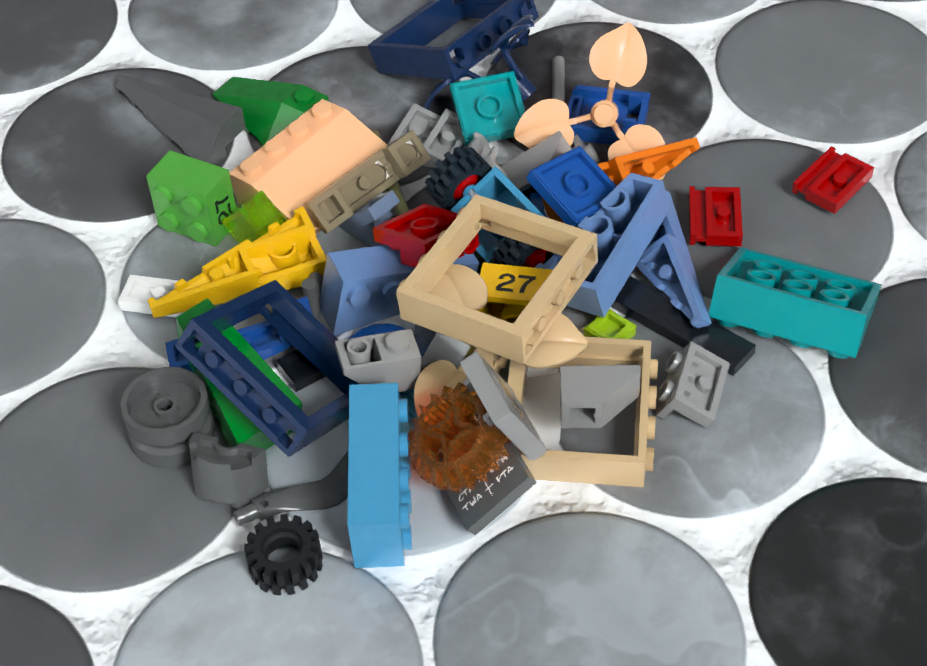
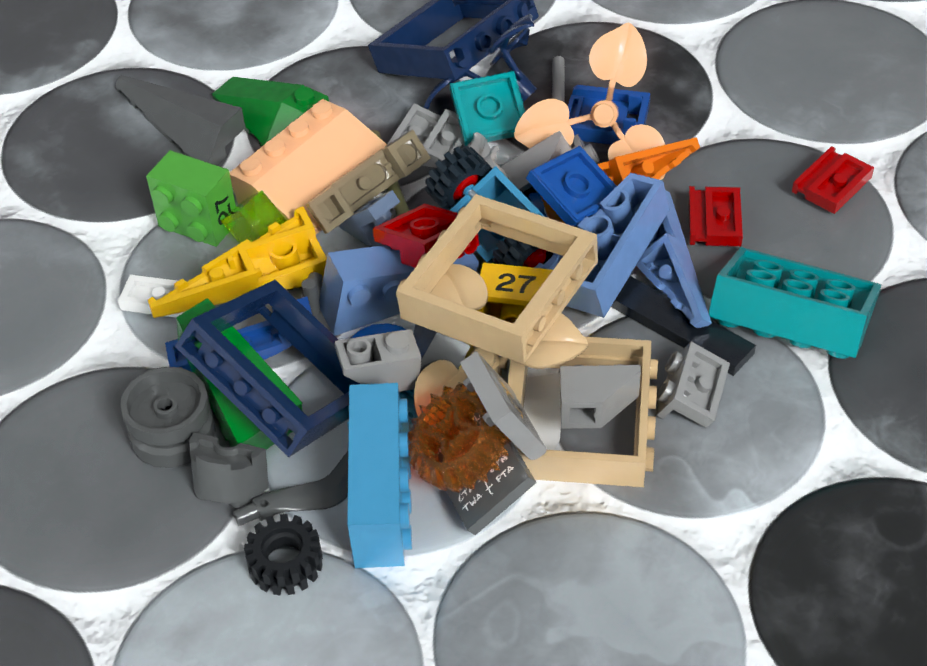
black tile [276,350,326,392] -> none
lime tile [584,309,637,339] -> none

